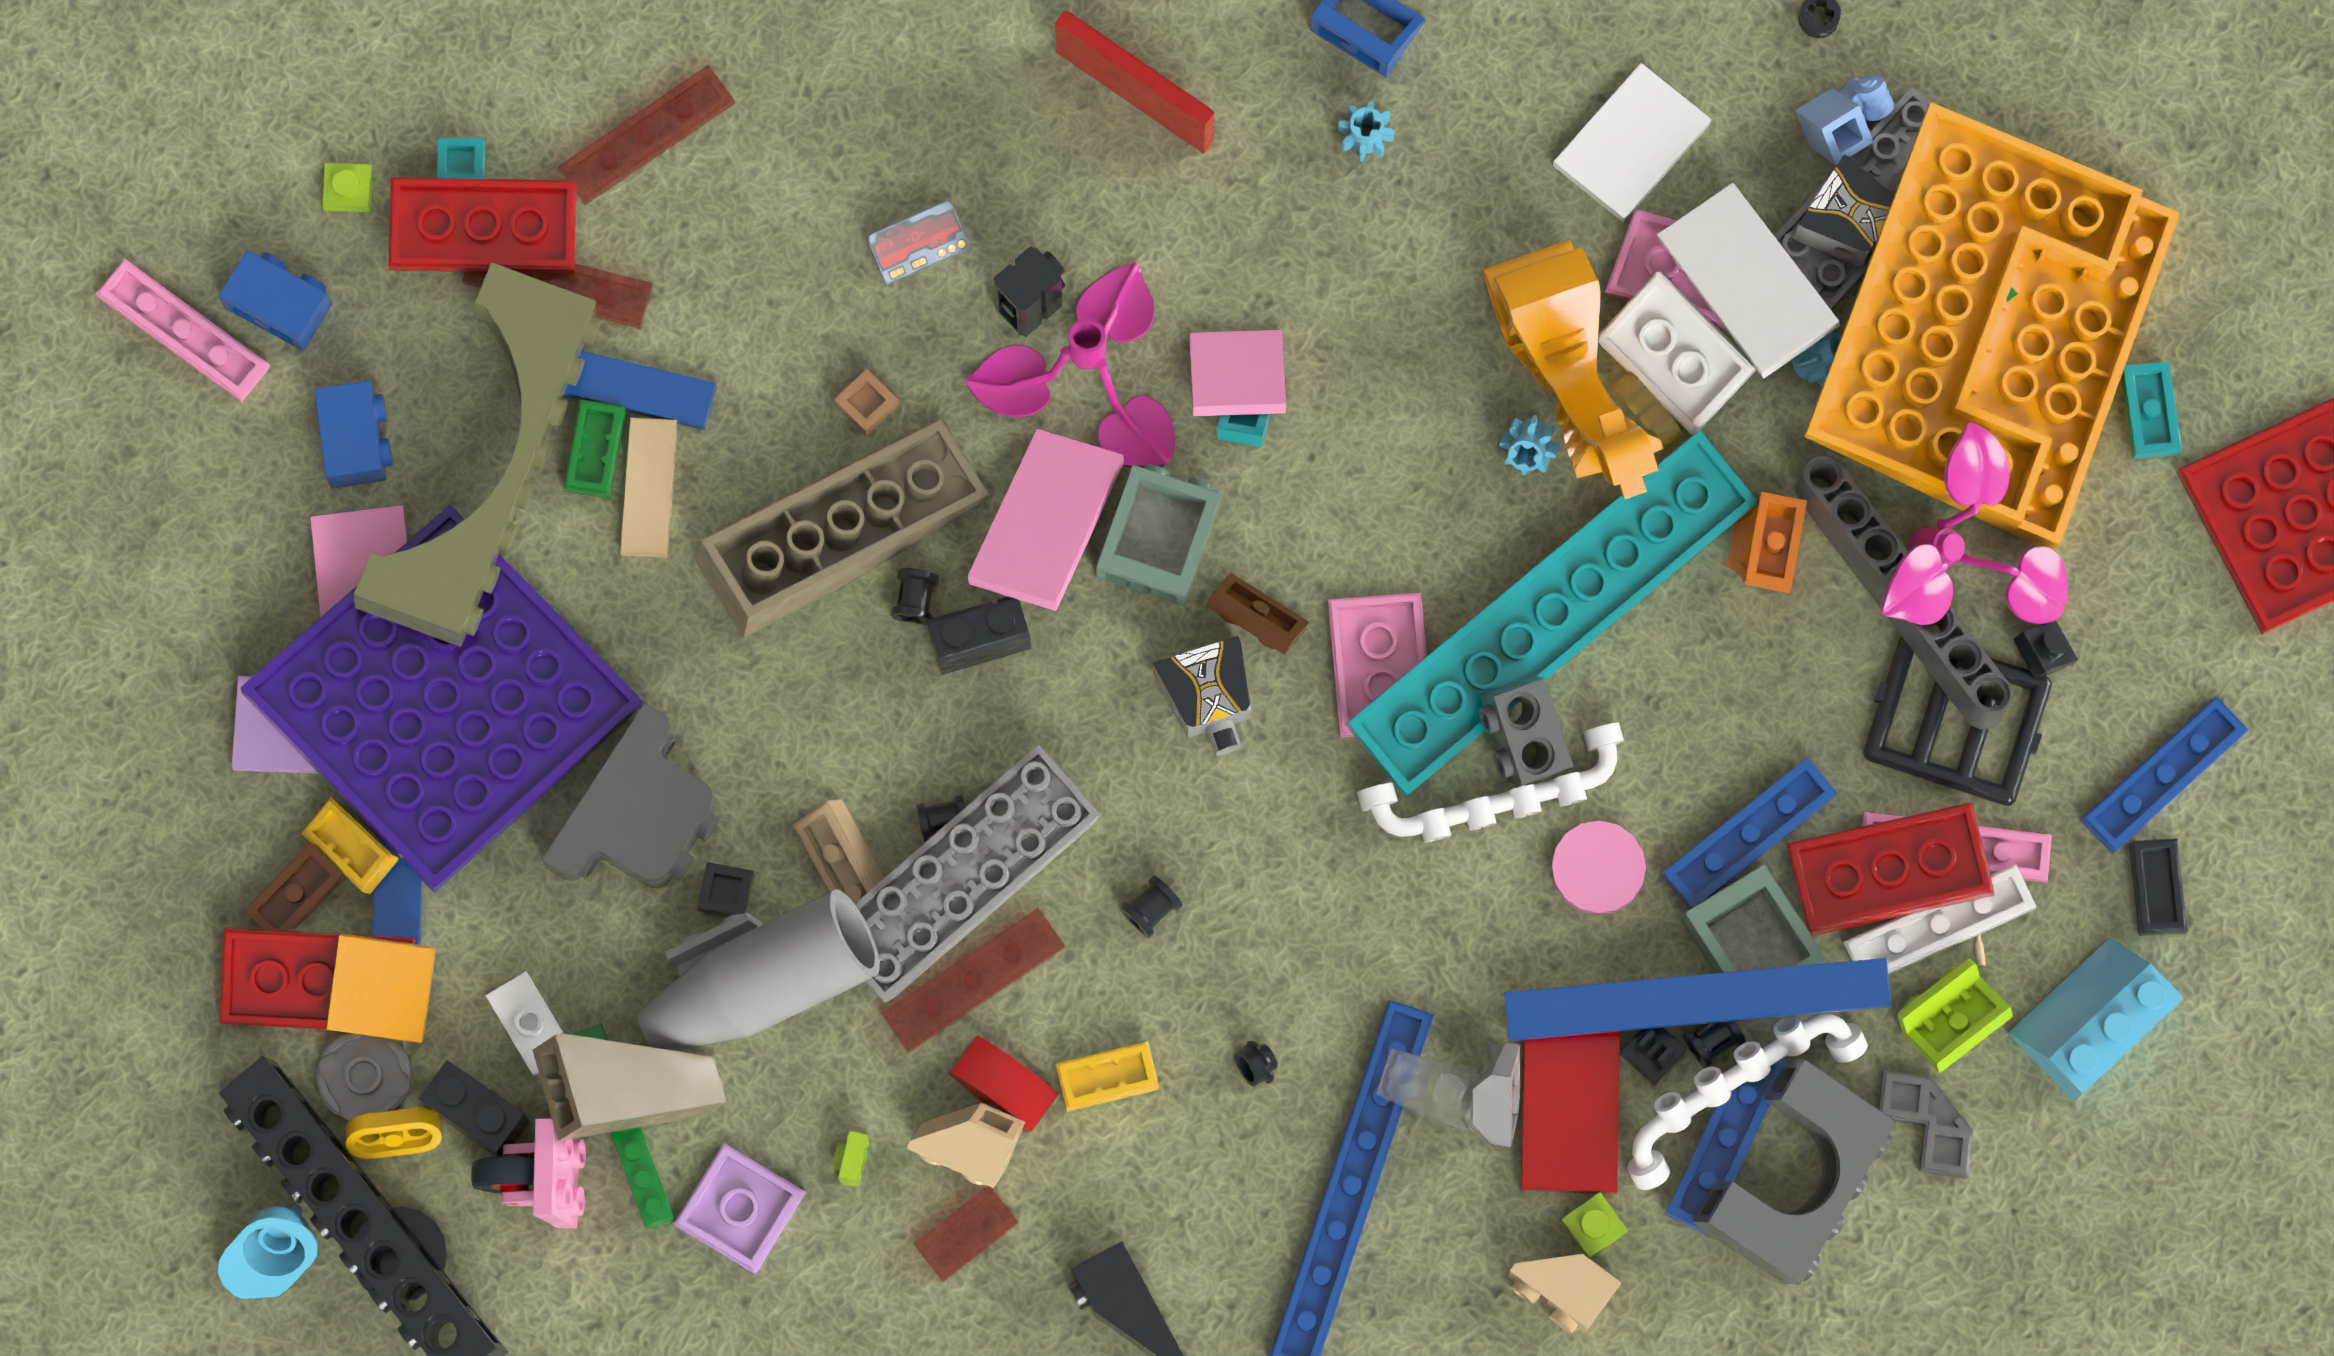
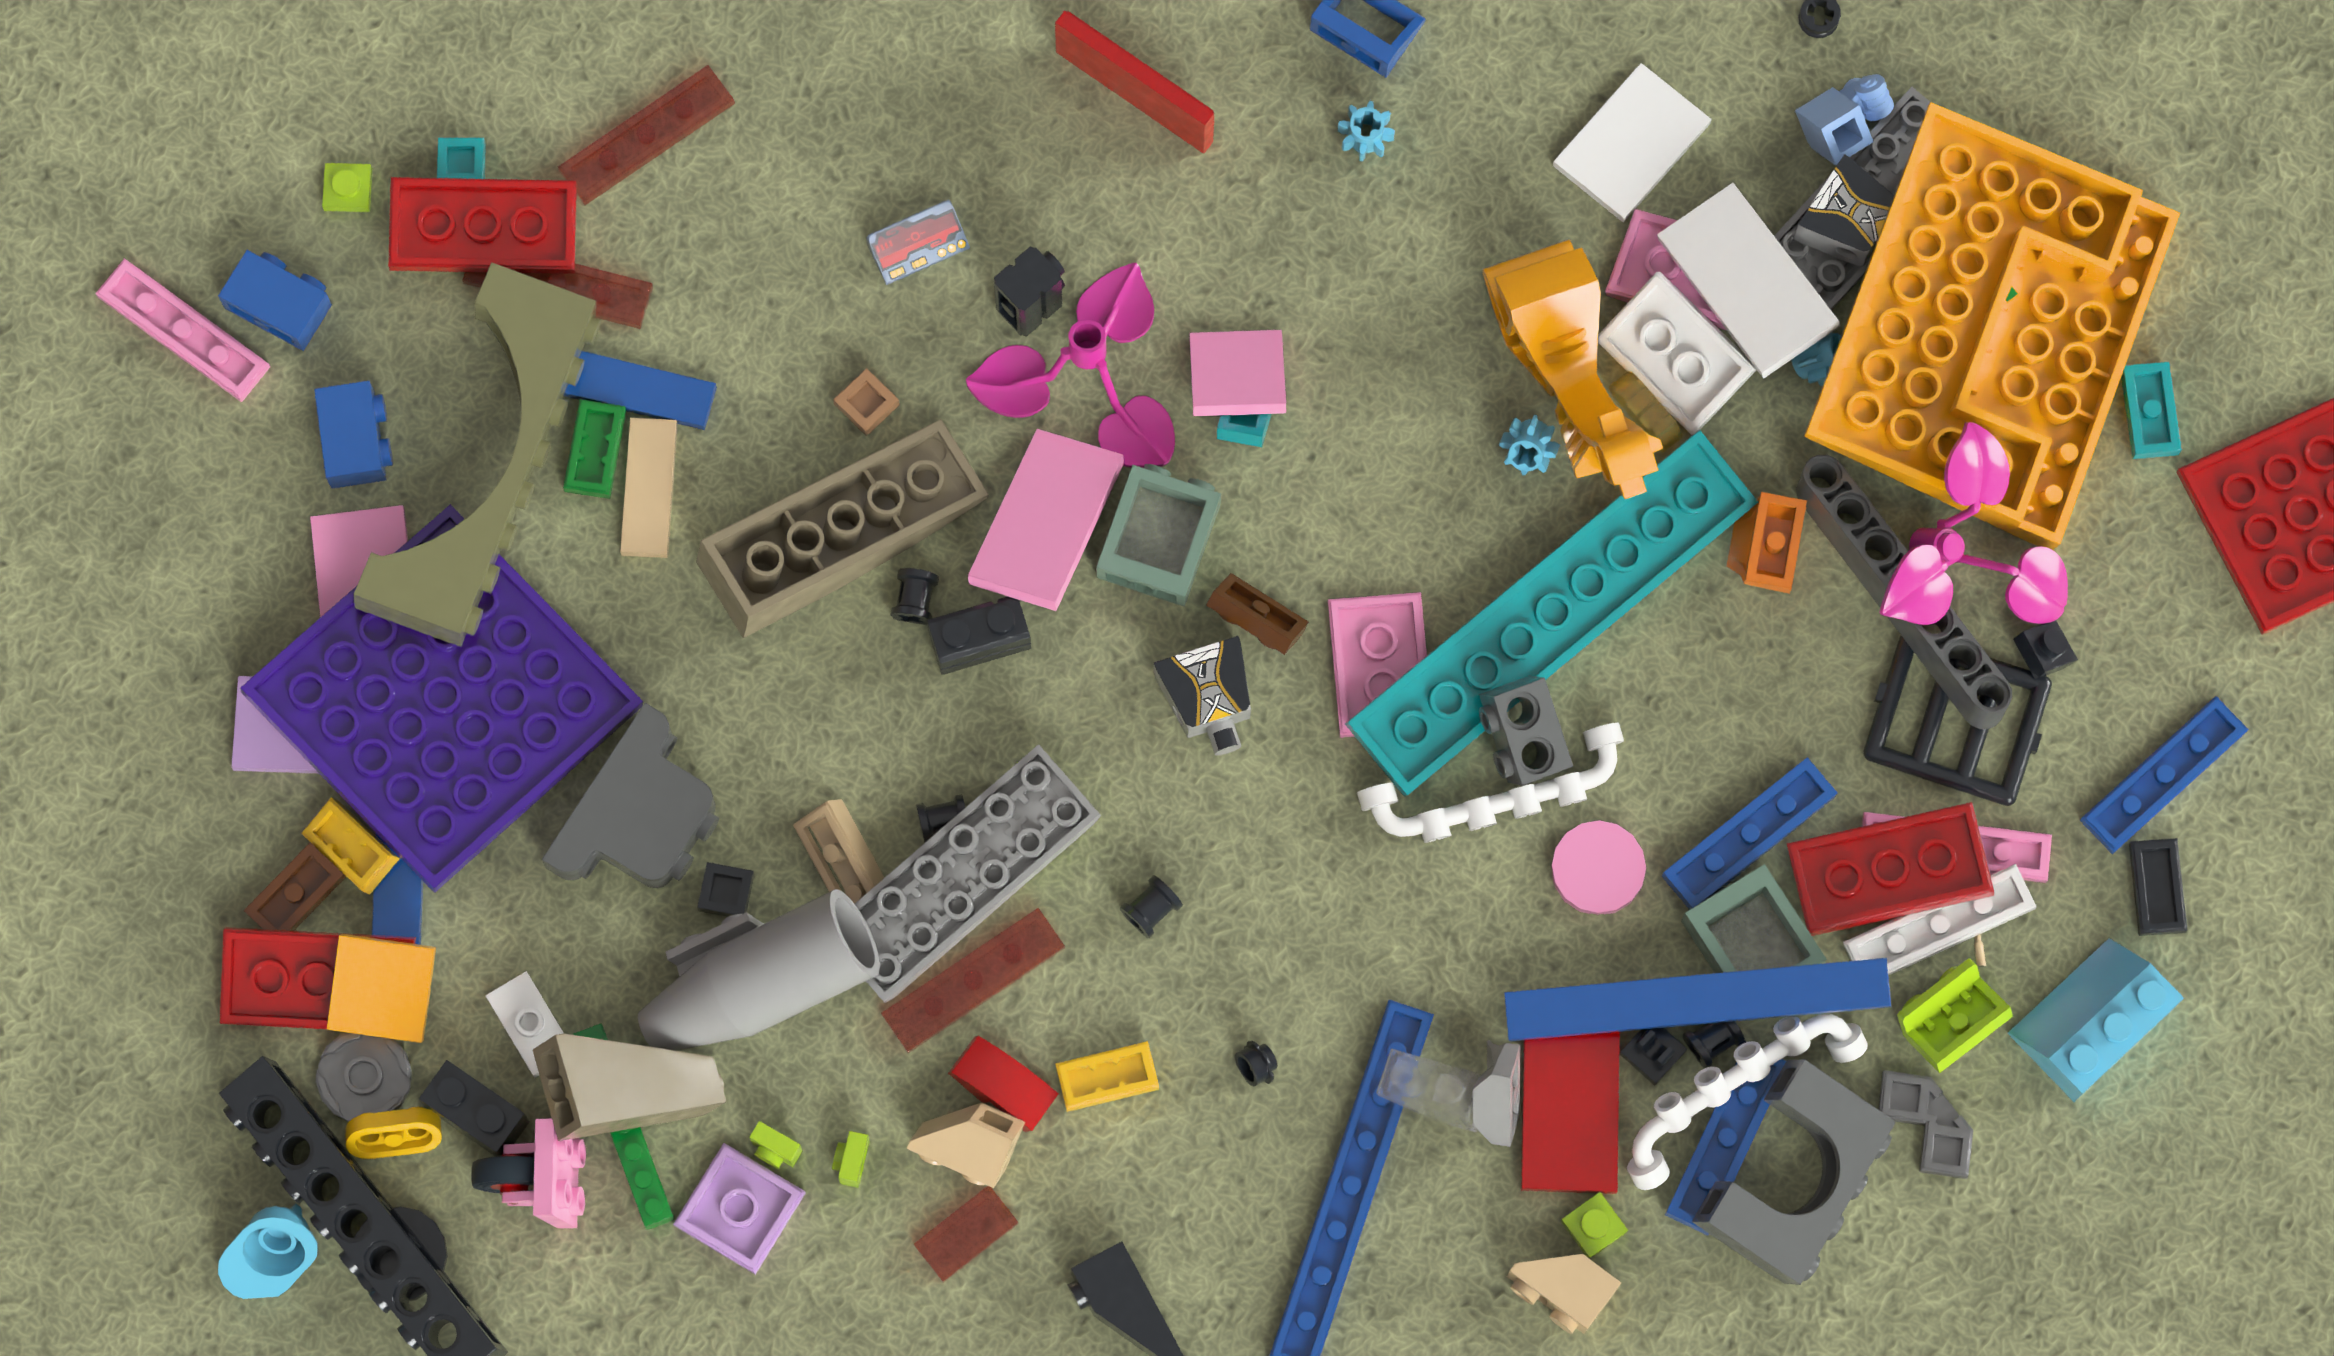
none -> lime plate [749,1121,803,1169]

